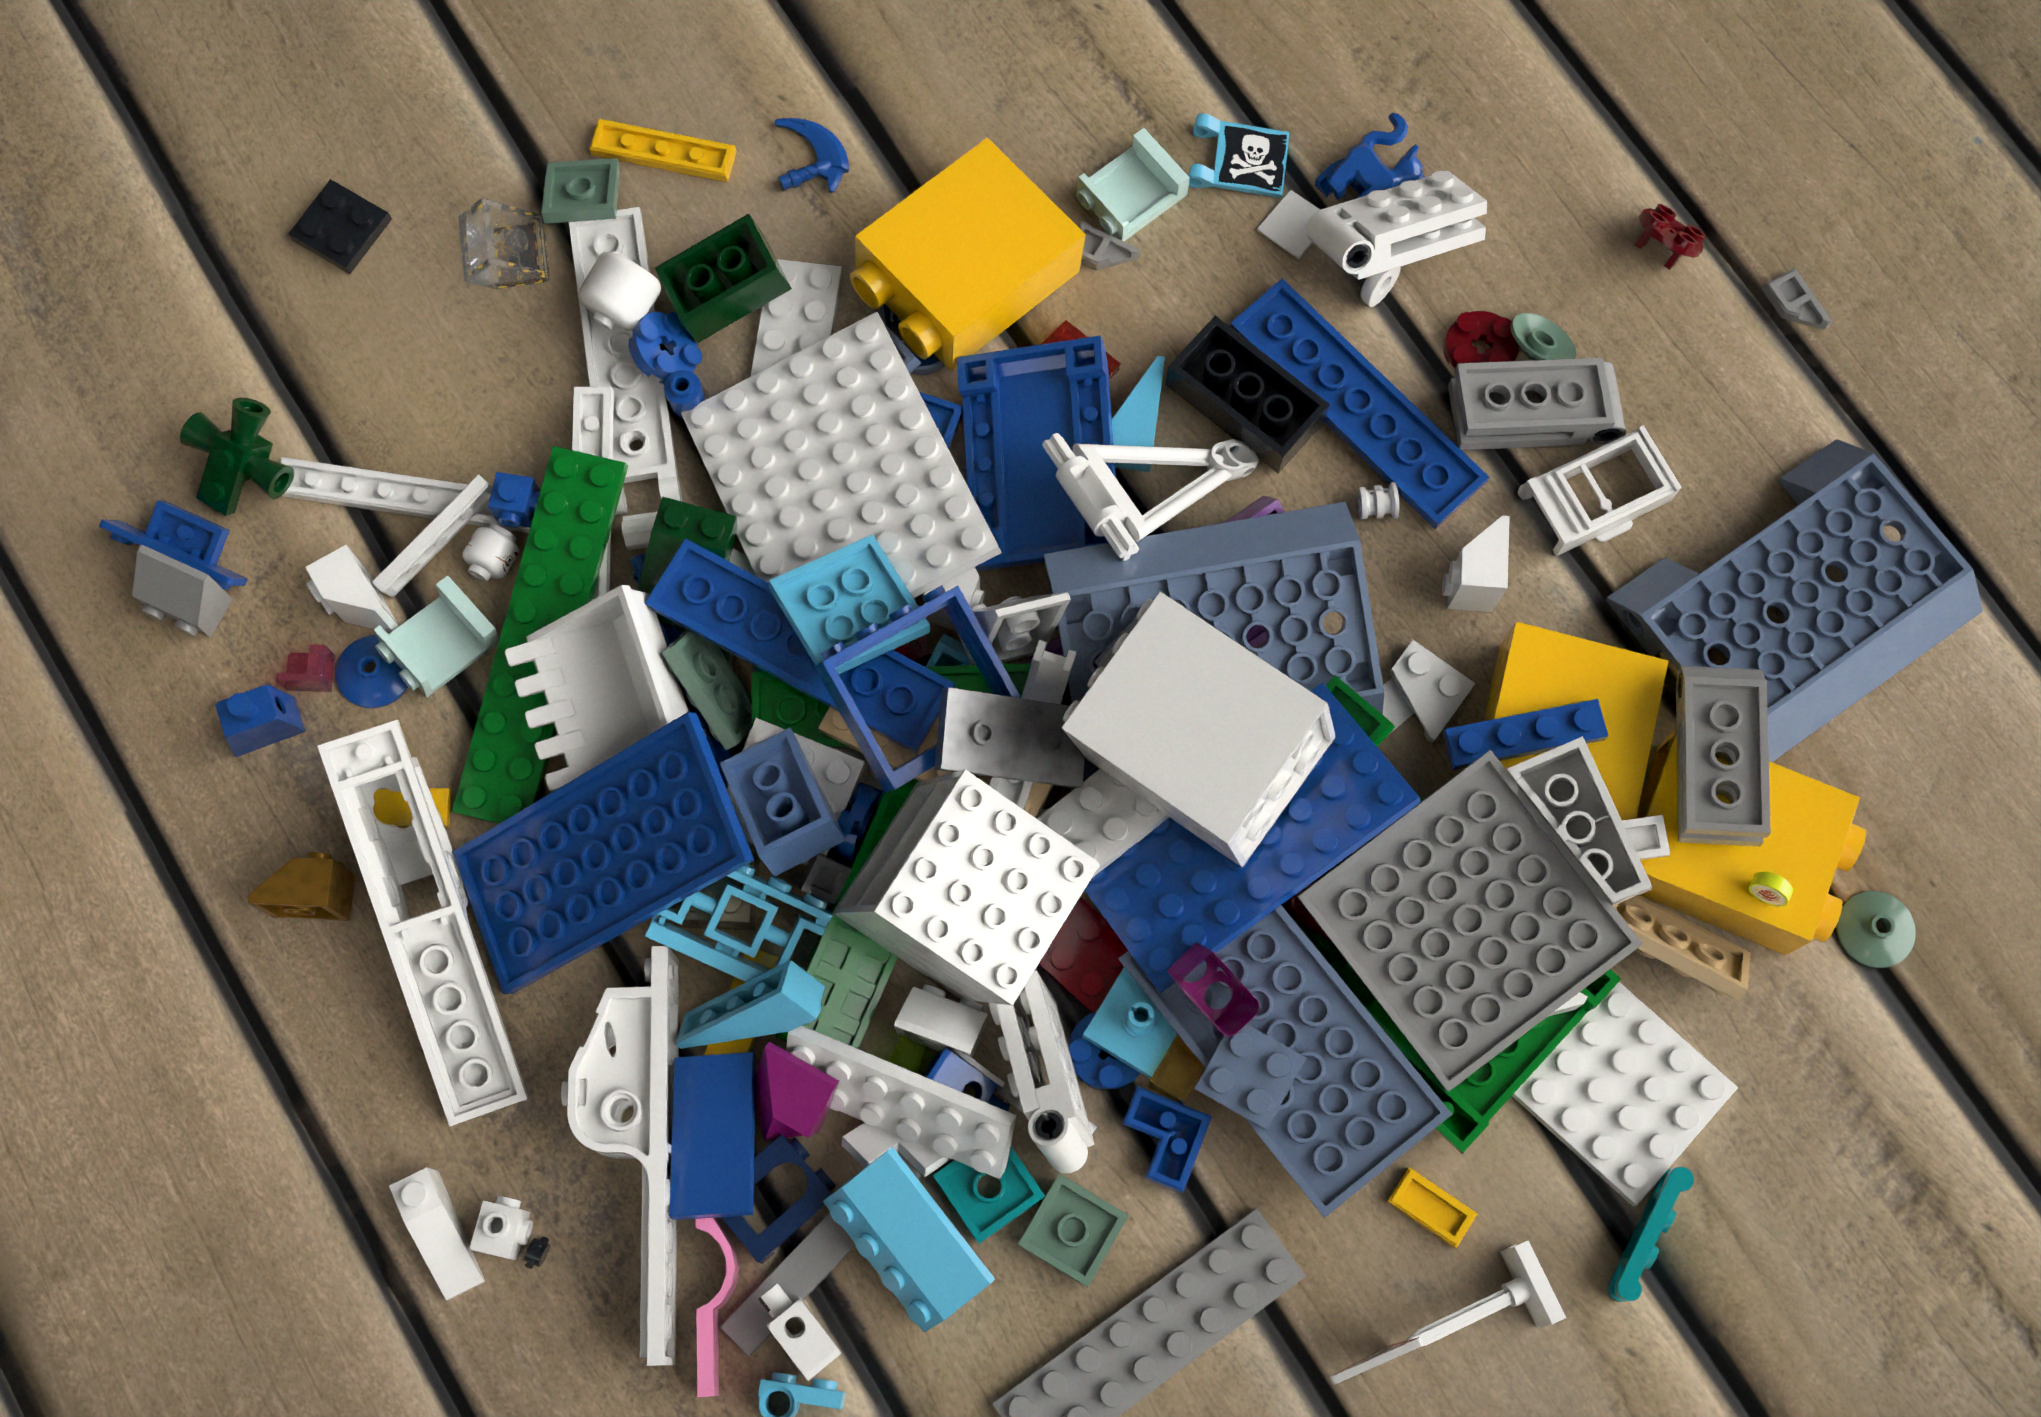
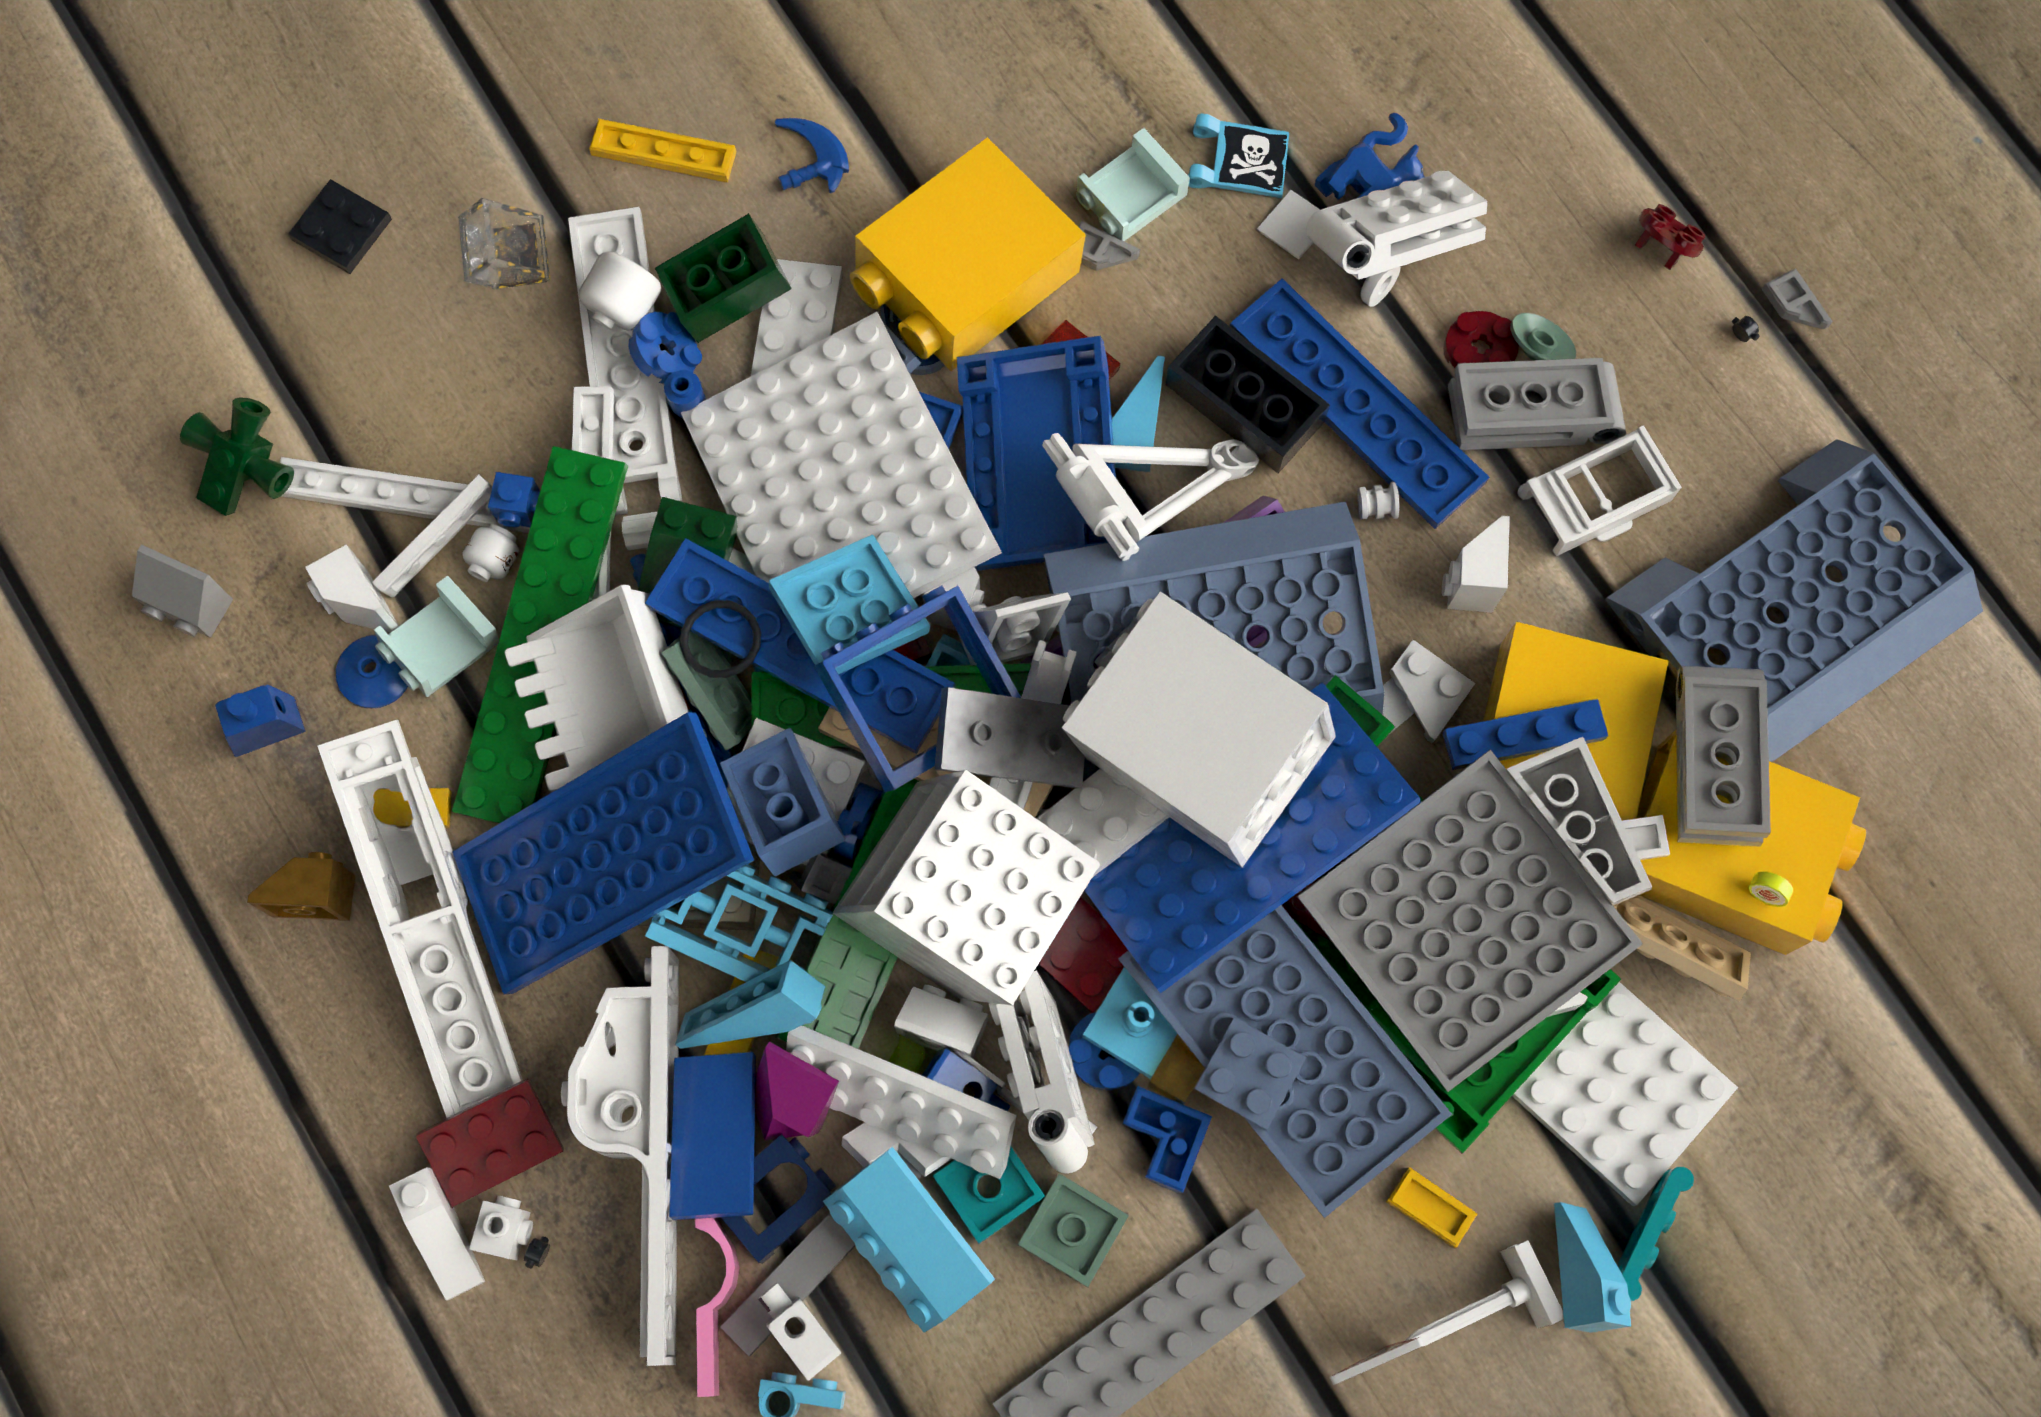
blue bracket [99,500,248,590] -> none
clear pink panel [276,644,336,692] -> none
sand green tile [542,158,620,224] -> none
magenta piece [1167,942,1259,1036] -> none
sand green dish [1836,891,1916,968] -> none
none -> dark red plate [416,1078,564,1208]
none -> black piece [680,600,761,678]
none -> medium azure slope [1554,1202,1631,1333]
none -> black piece [1732,316,1760,342]

